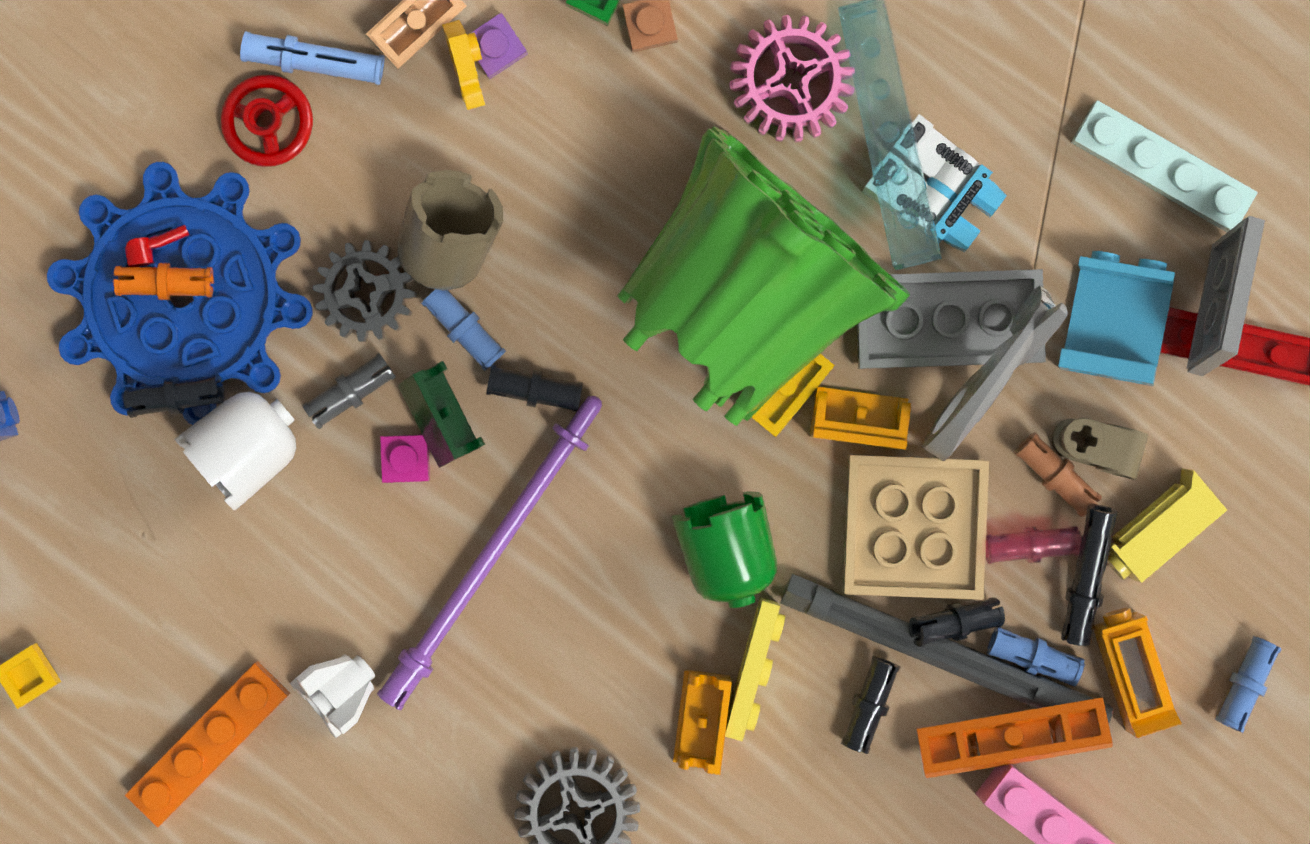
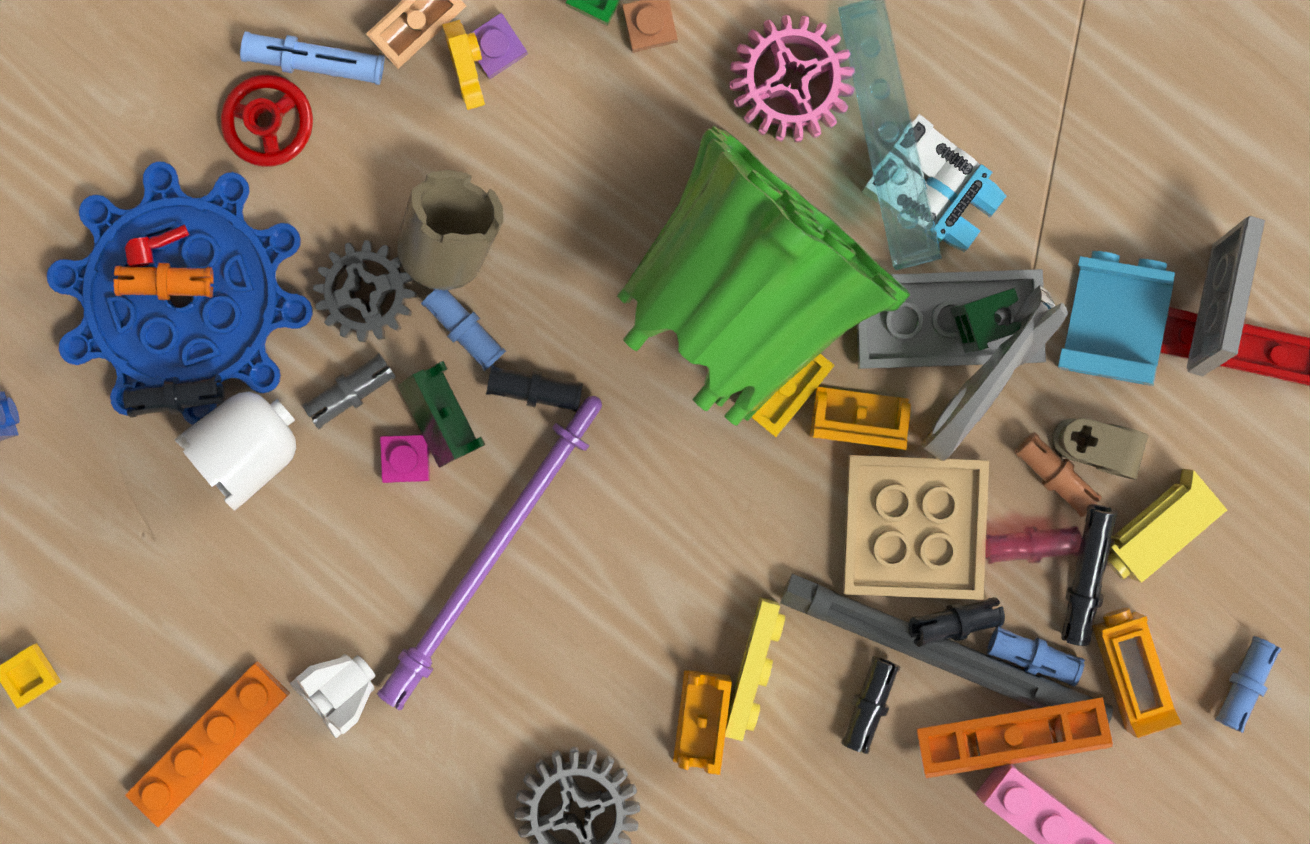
green cylinder [672,491,777,608] -> none
light aqua plate [1071,100,1258,232] -> none
none -> dark green hinge [950,288,1022,353]

